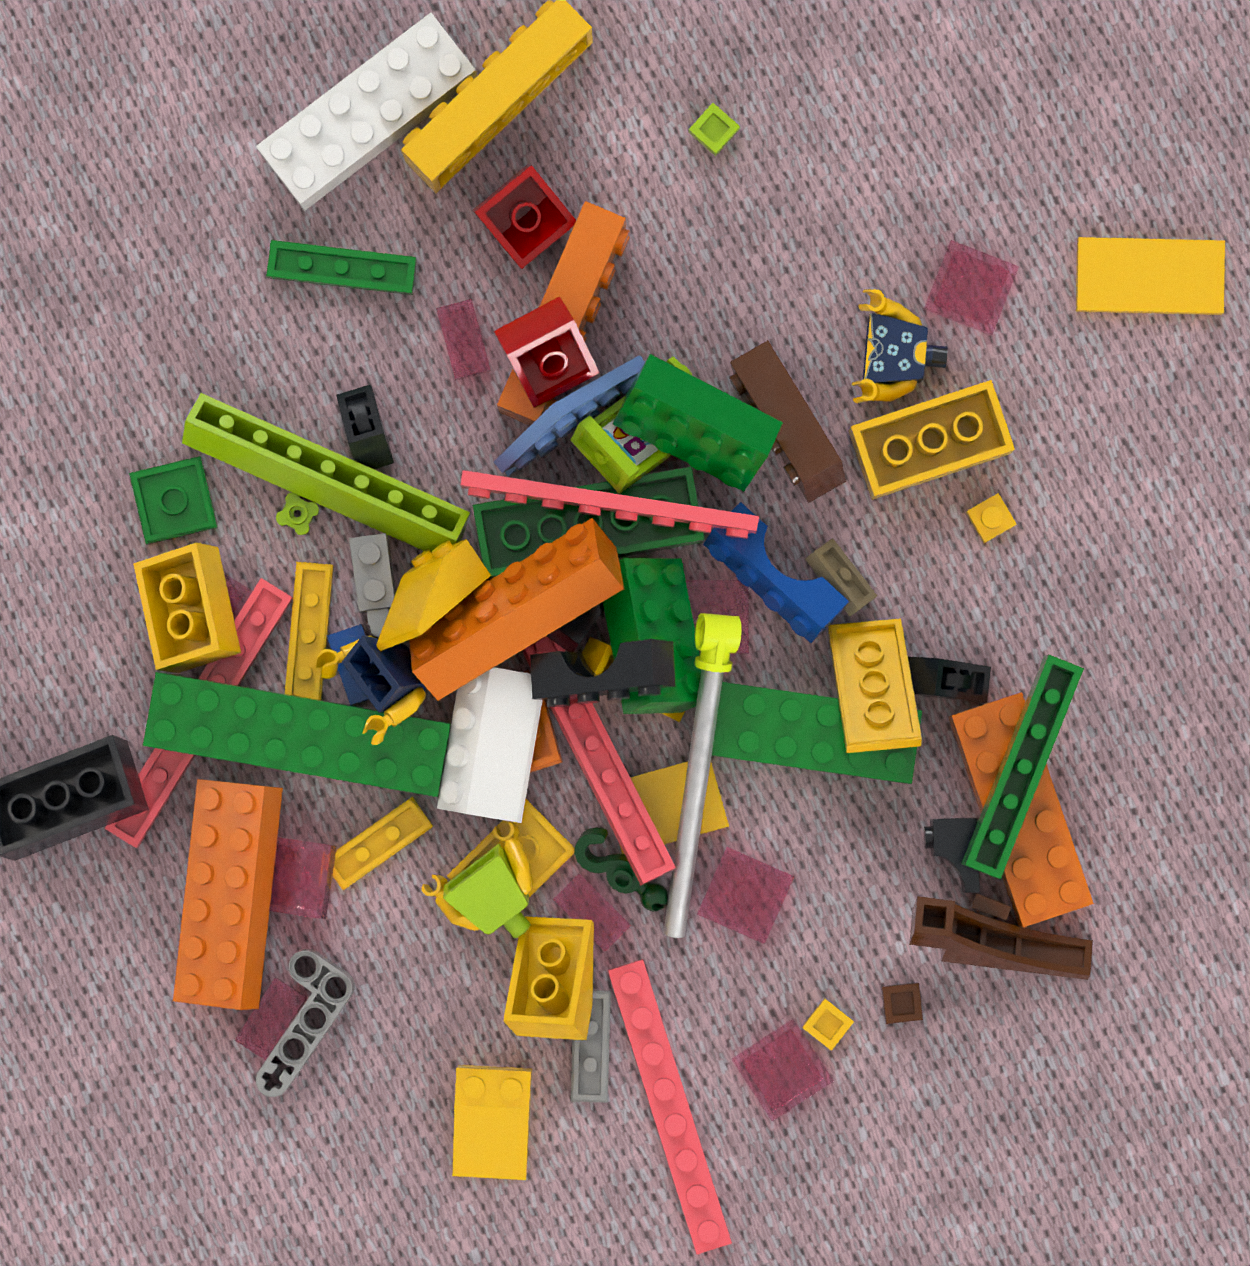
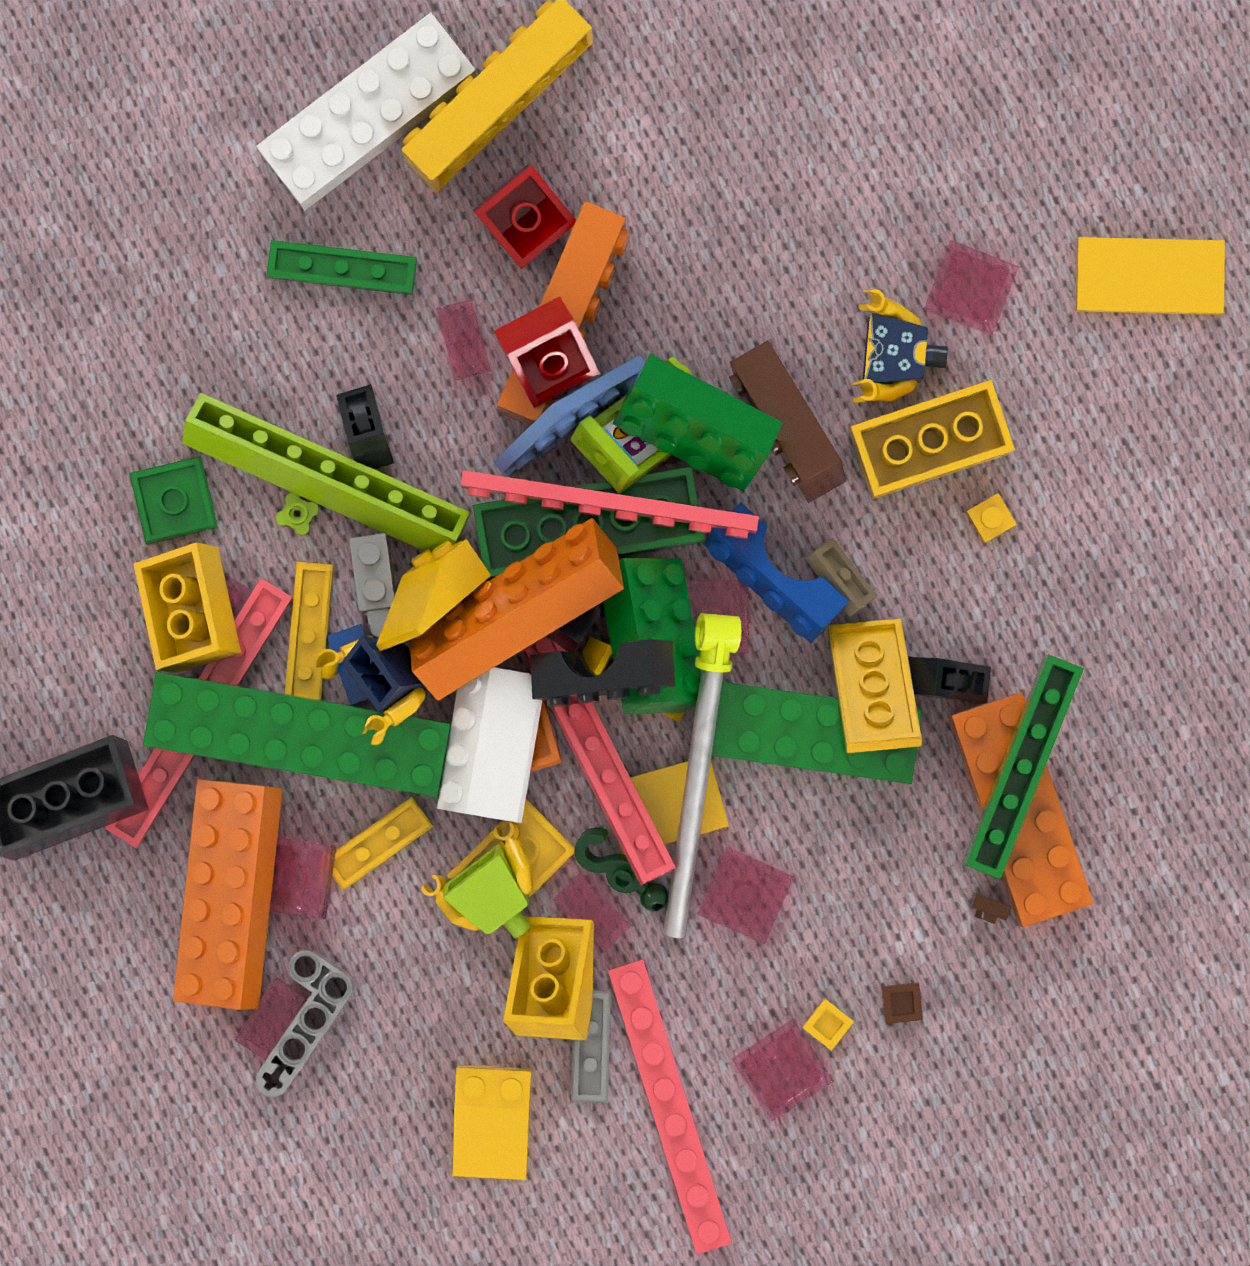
lime plate [688,103,740,156] -> none
reddish brown arch [909,896,1093,980] -> none
black arch [924,818,980,893] -> none

